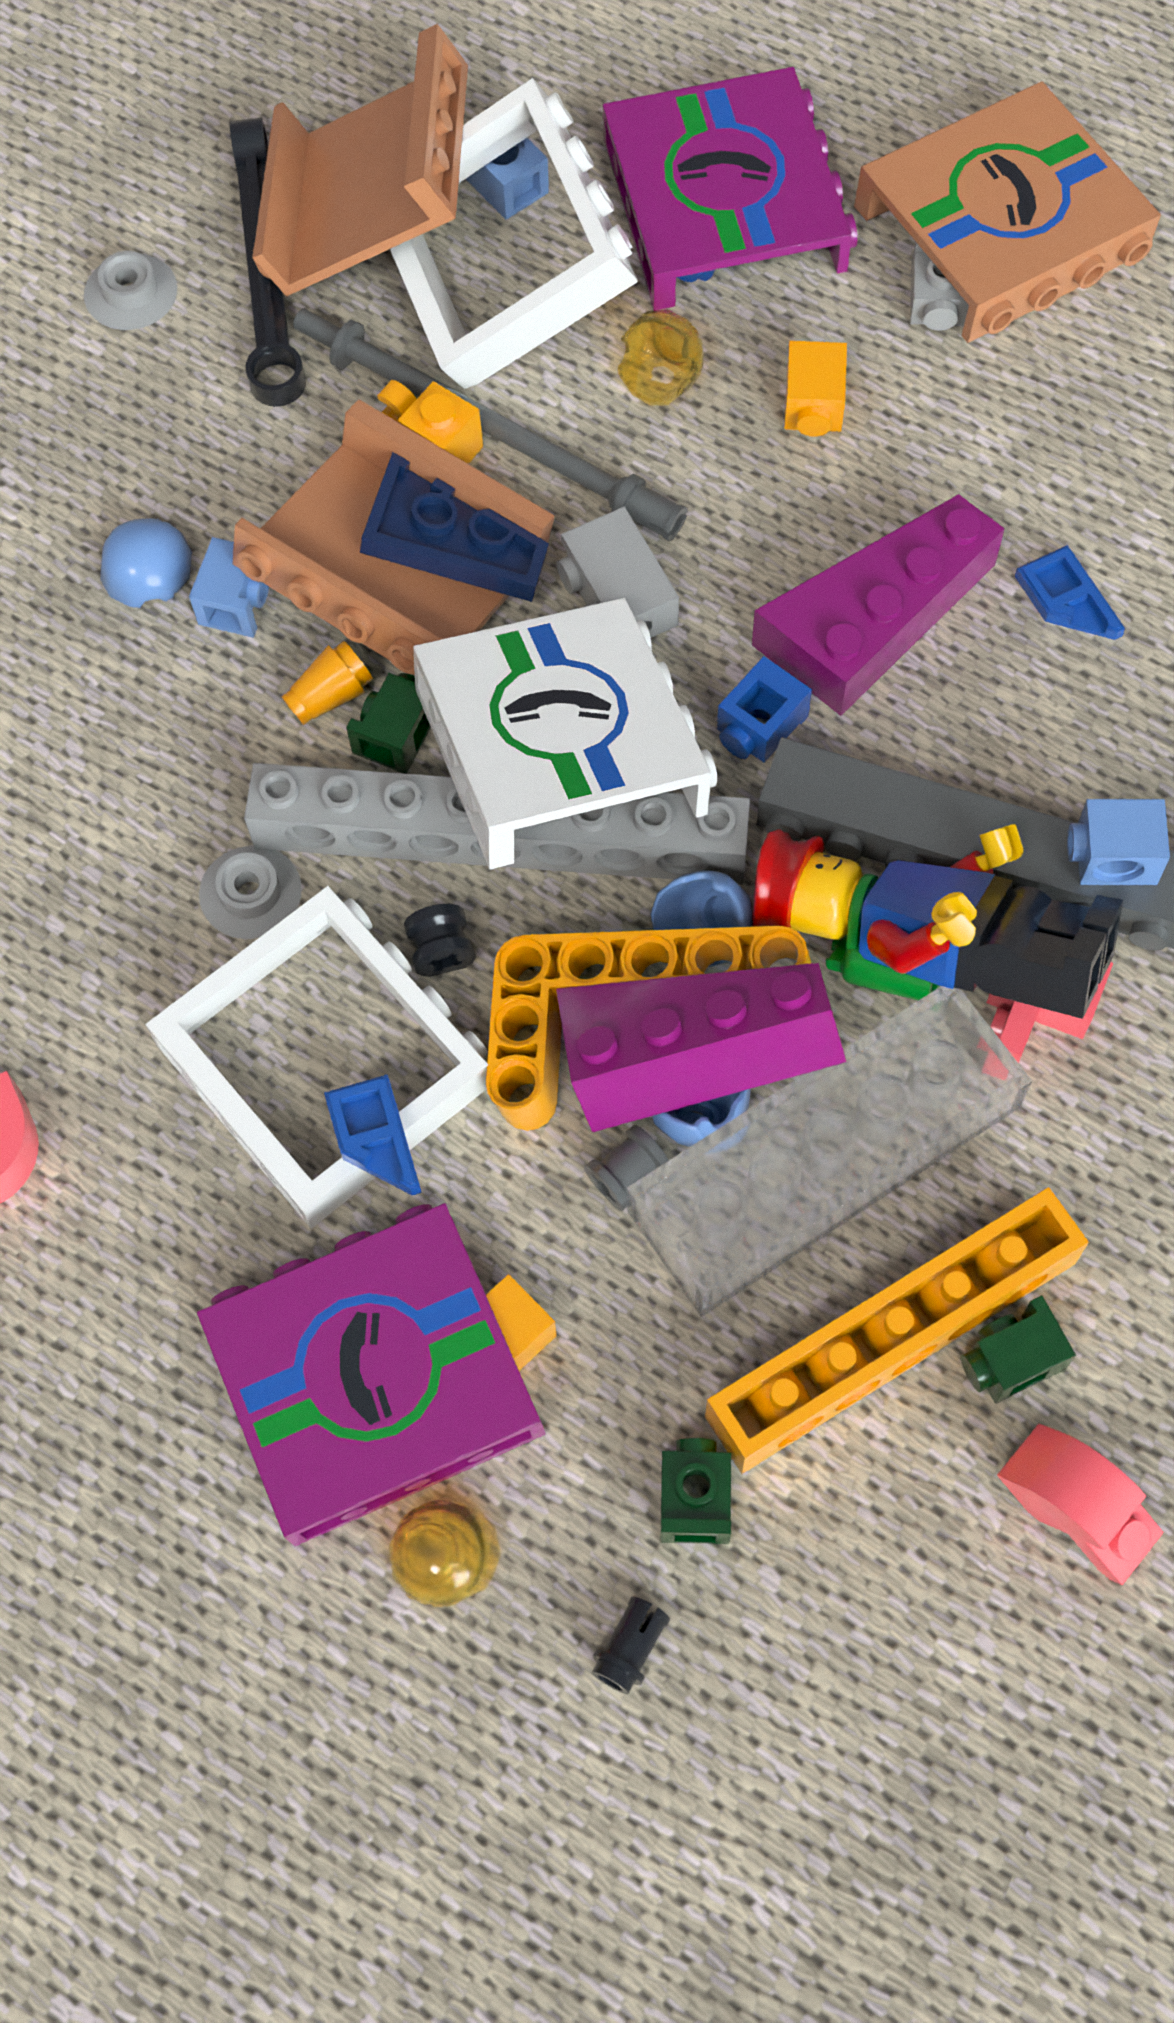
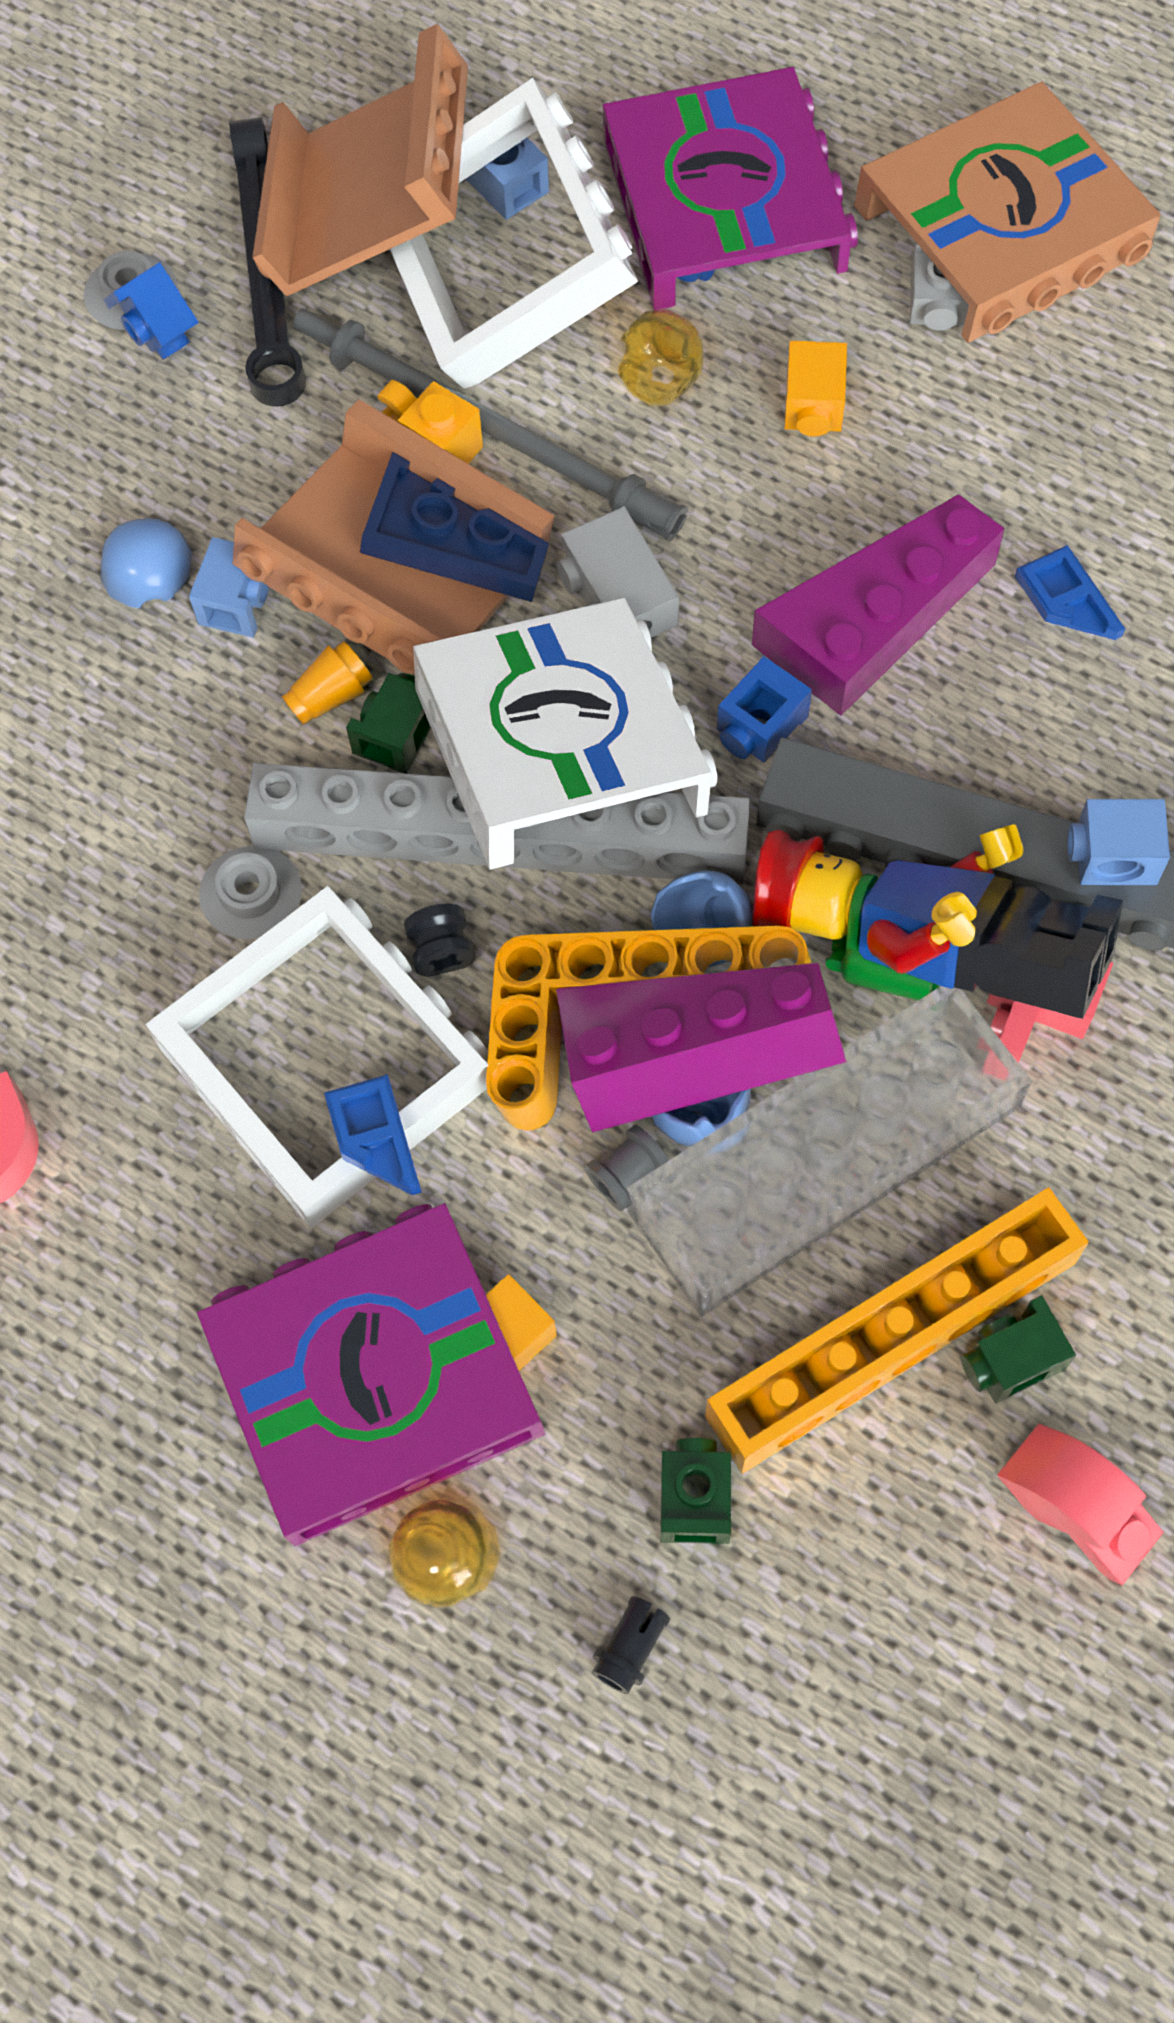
none -> brick [103,262,199,360]

